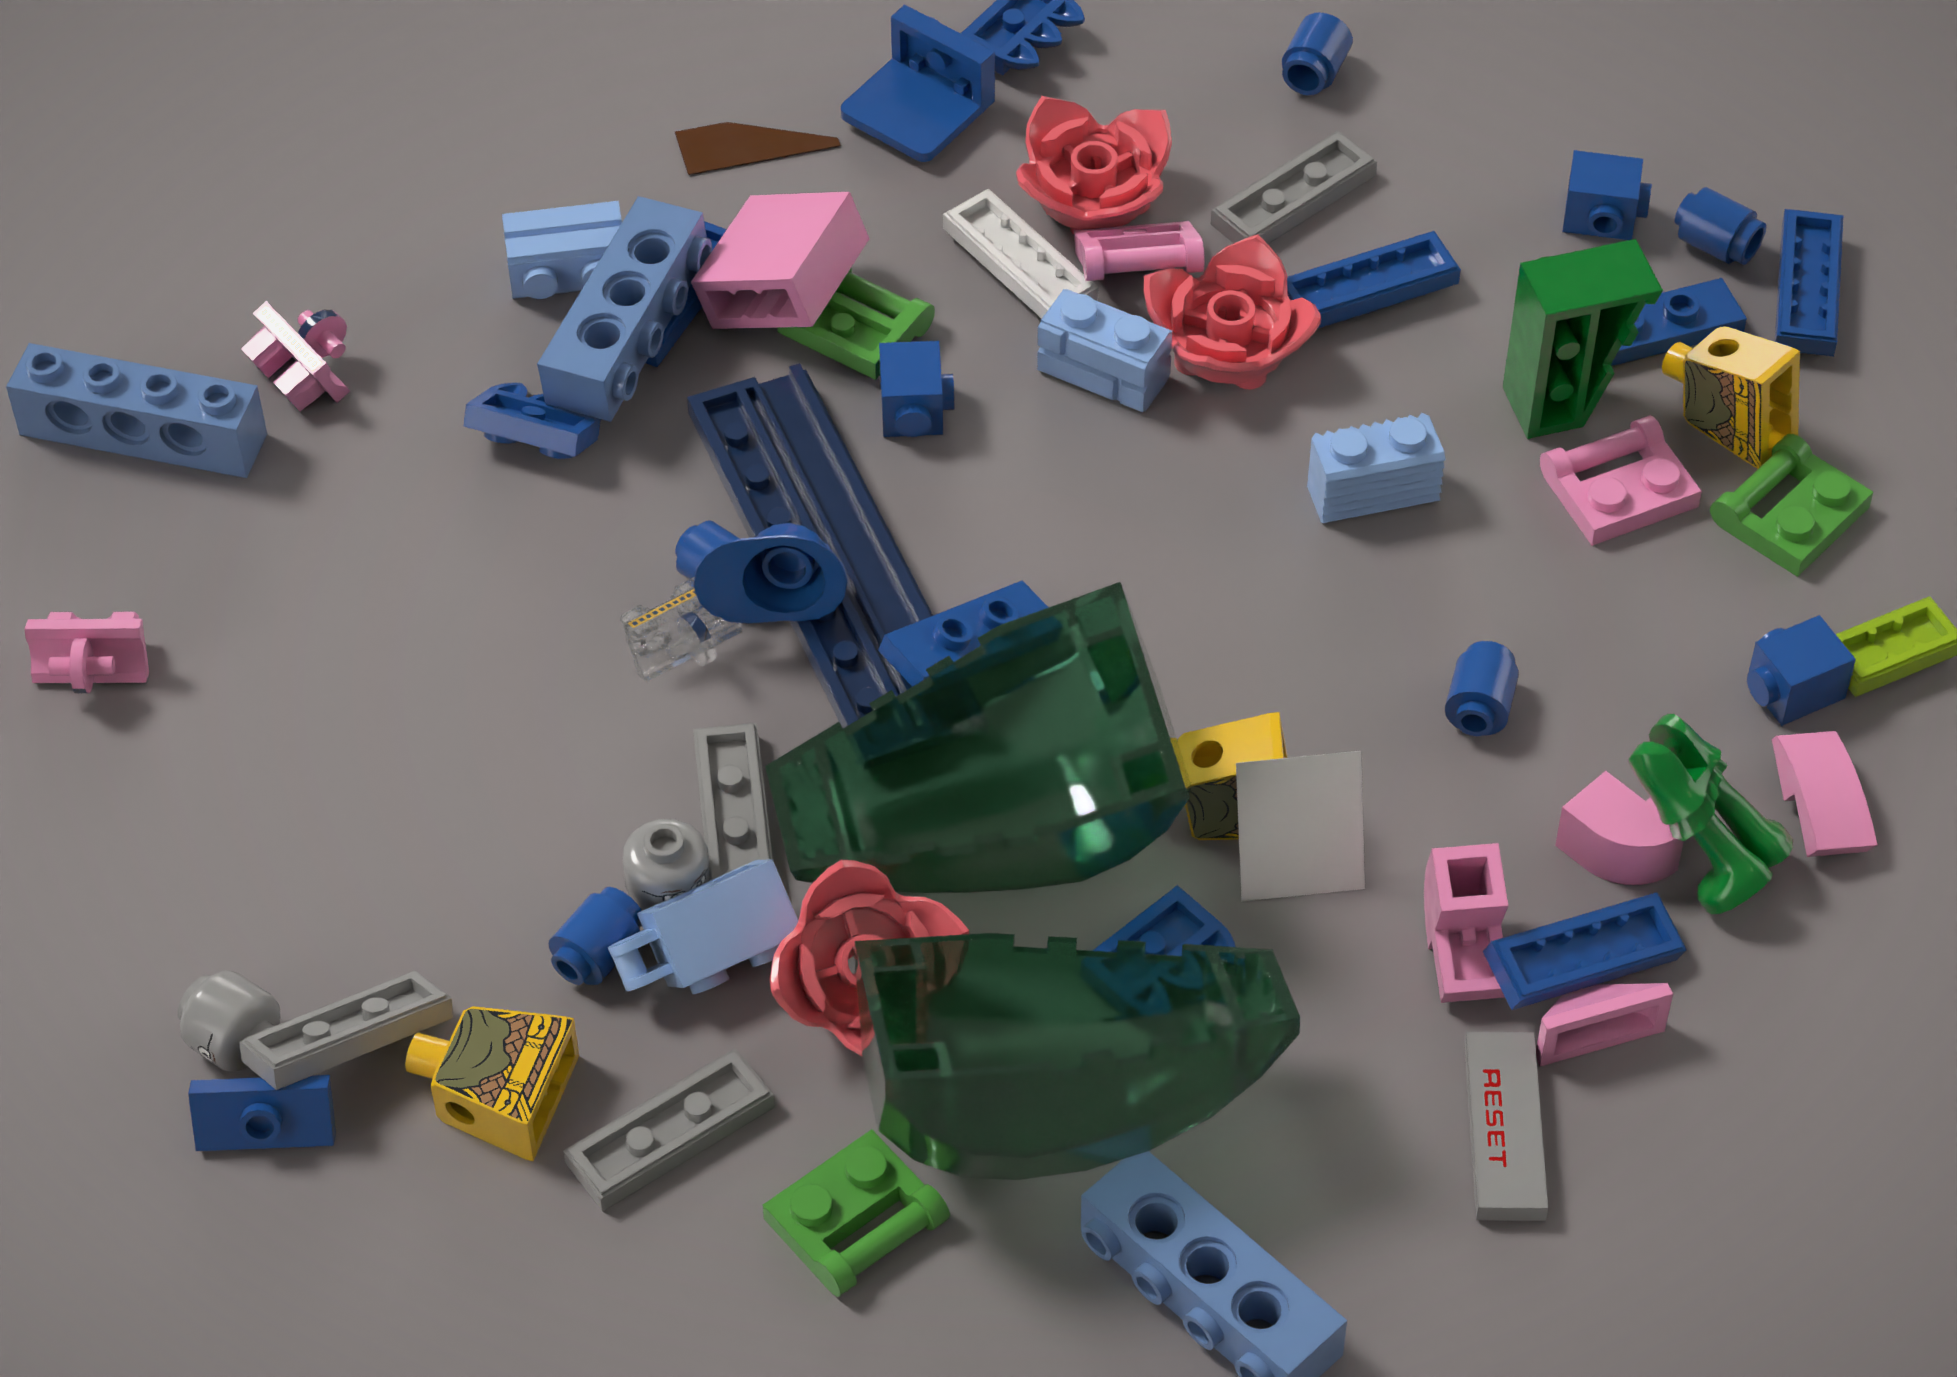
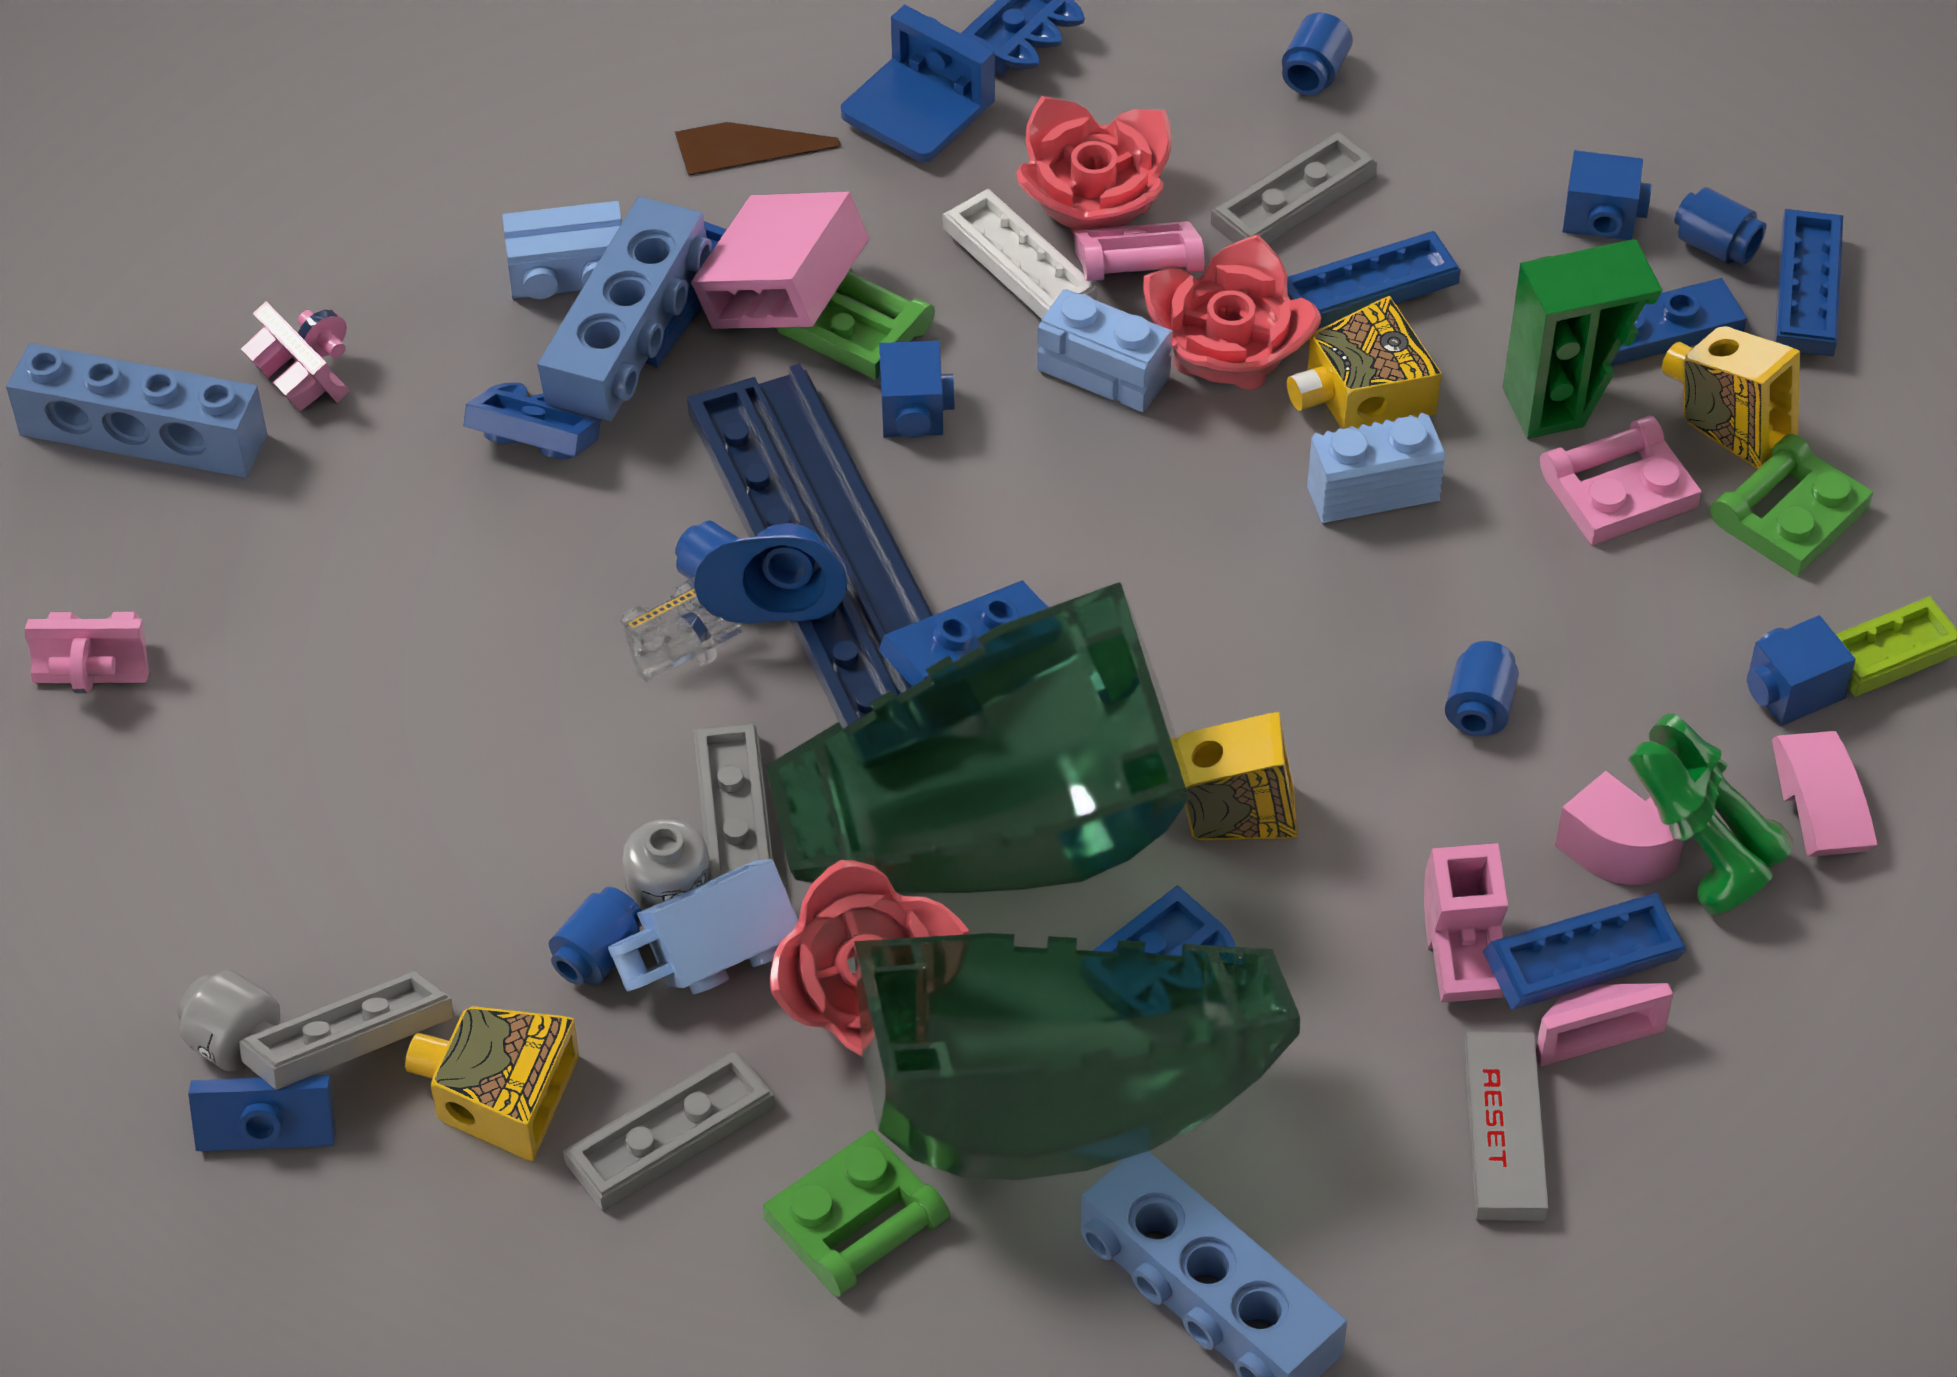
white sticker [1236,751,1365,901] -> none
none -> torso [1287,296,1442,429]

